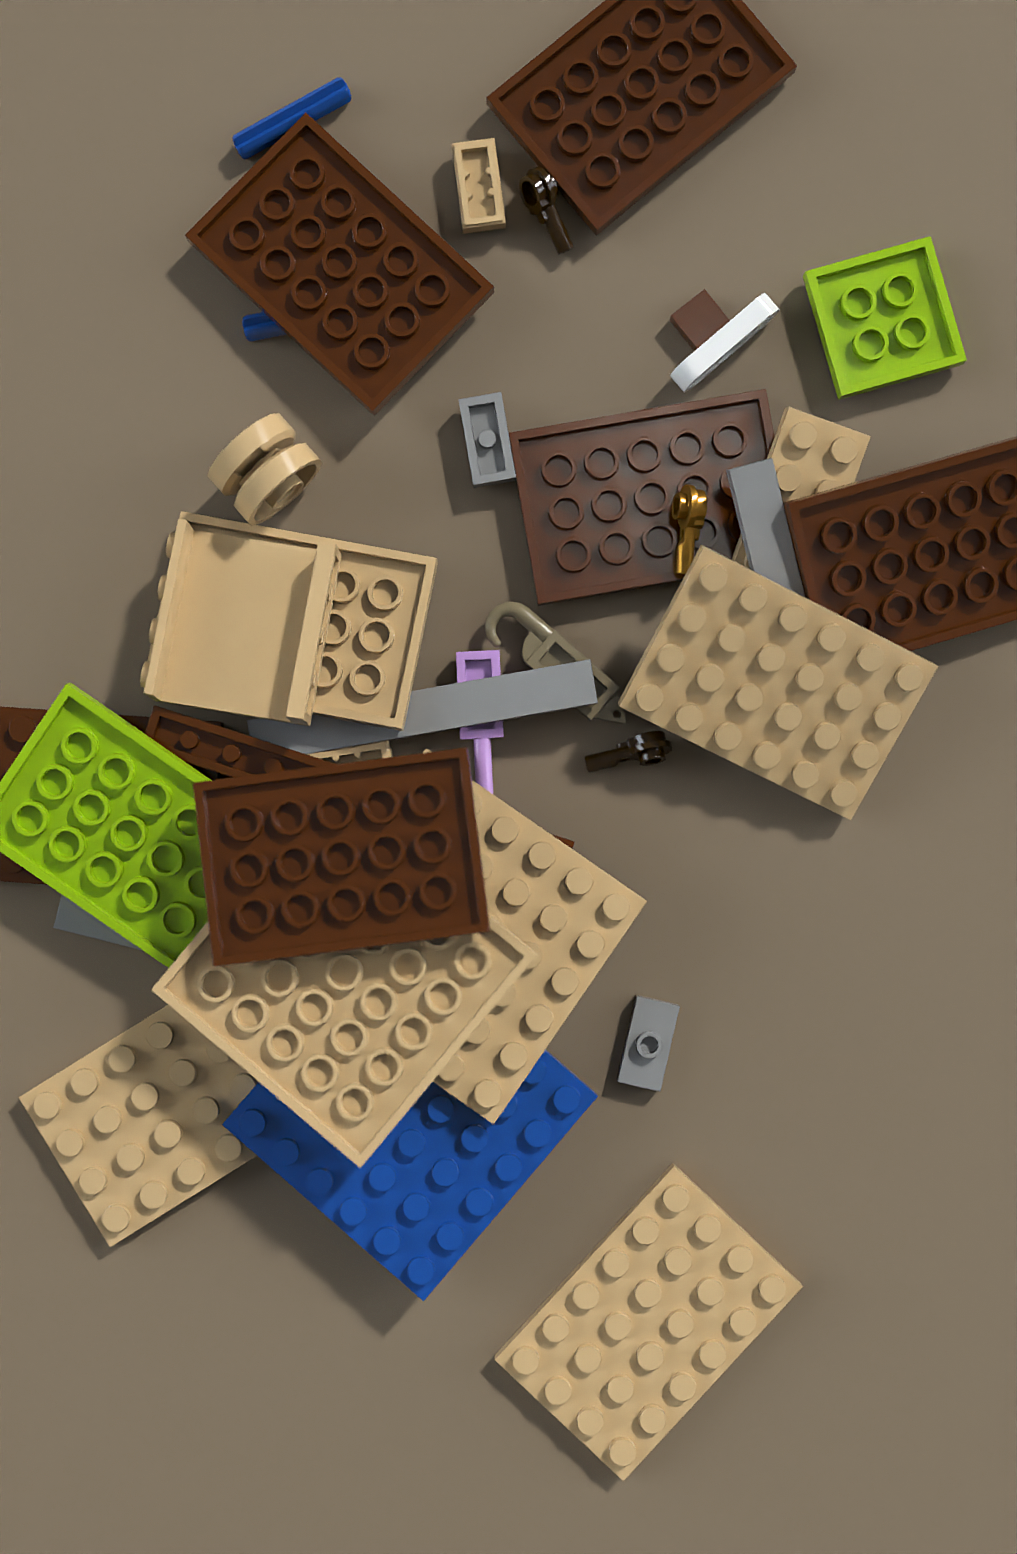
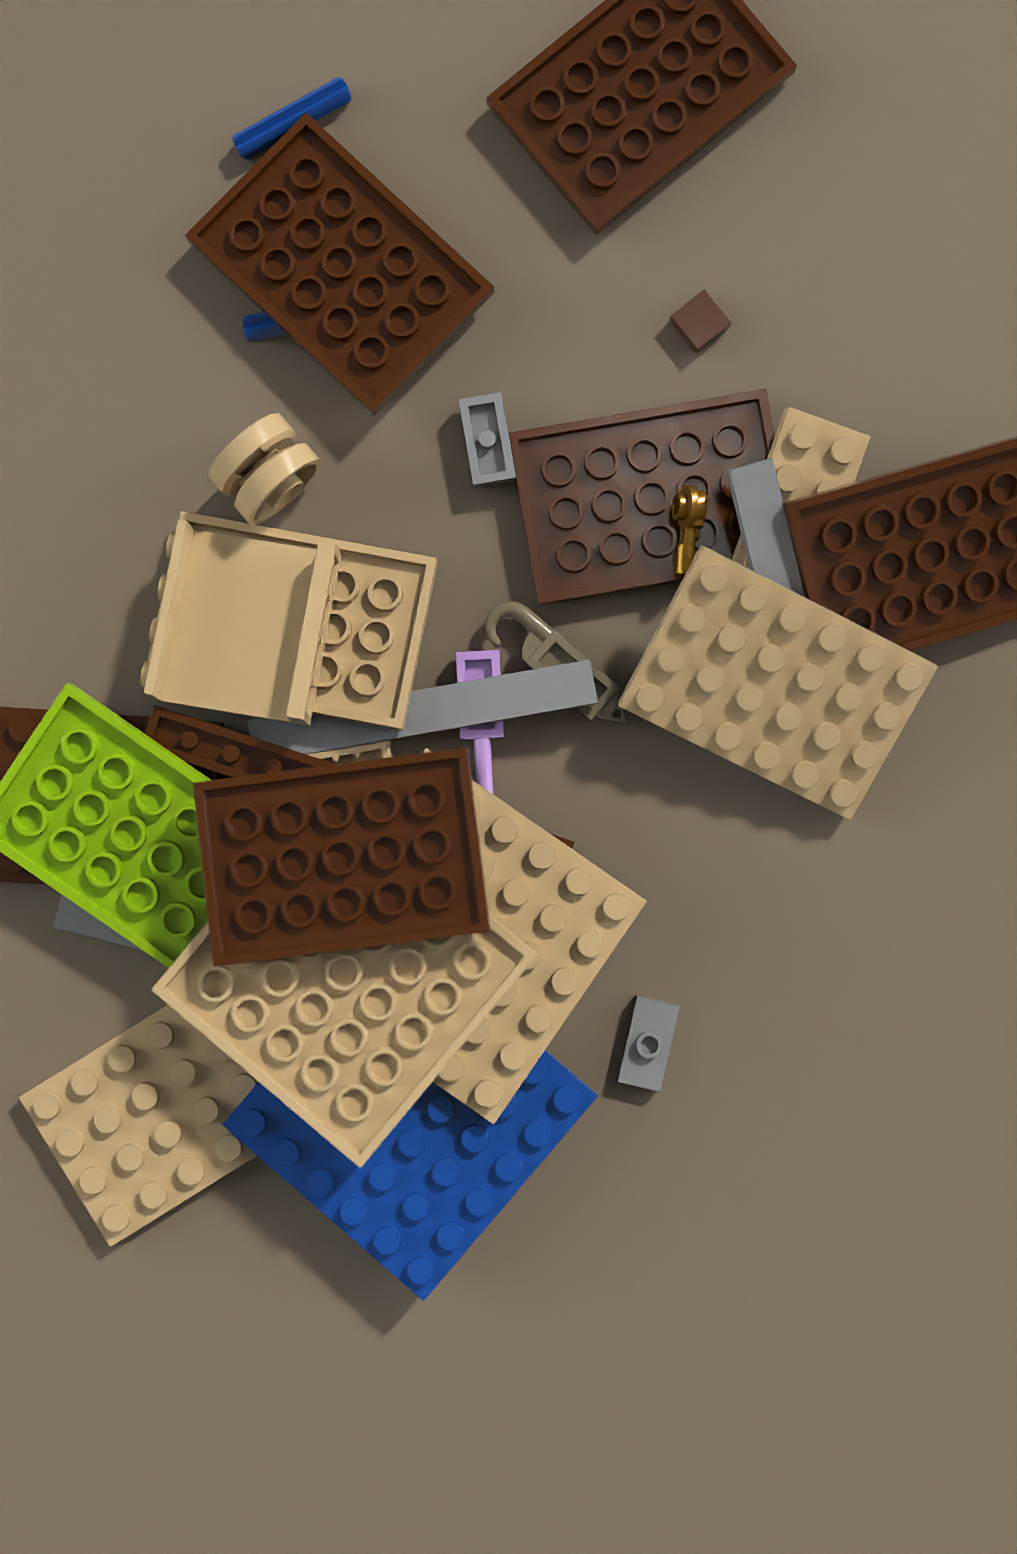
tan plate [451,138,506,234] -> none
tan plate [495,1163,803,1481] -> none
dark brown plate [519,166,574,255] -> none
dark brown plate [585,731,672,773] -> none
white beam [670,293,780,393] -> none
lime plate [803,236,967,400] -> none

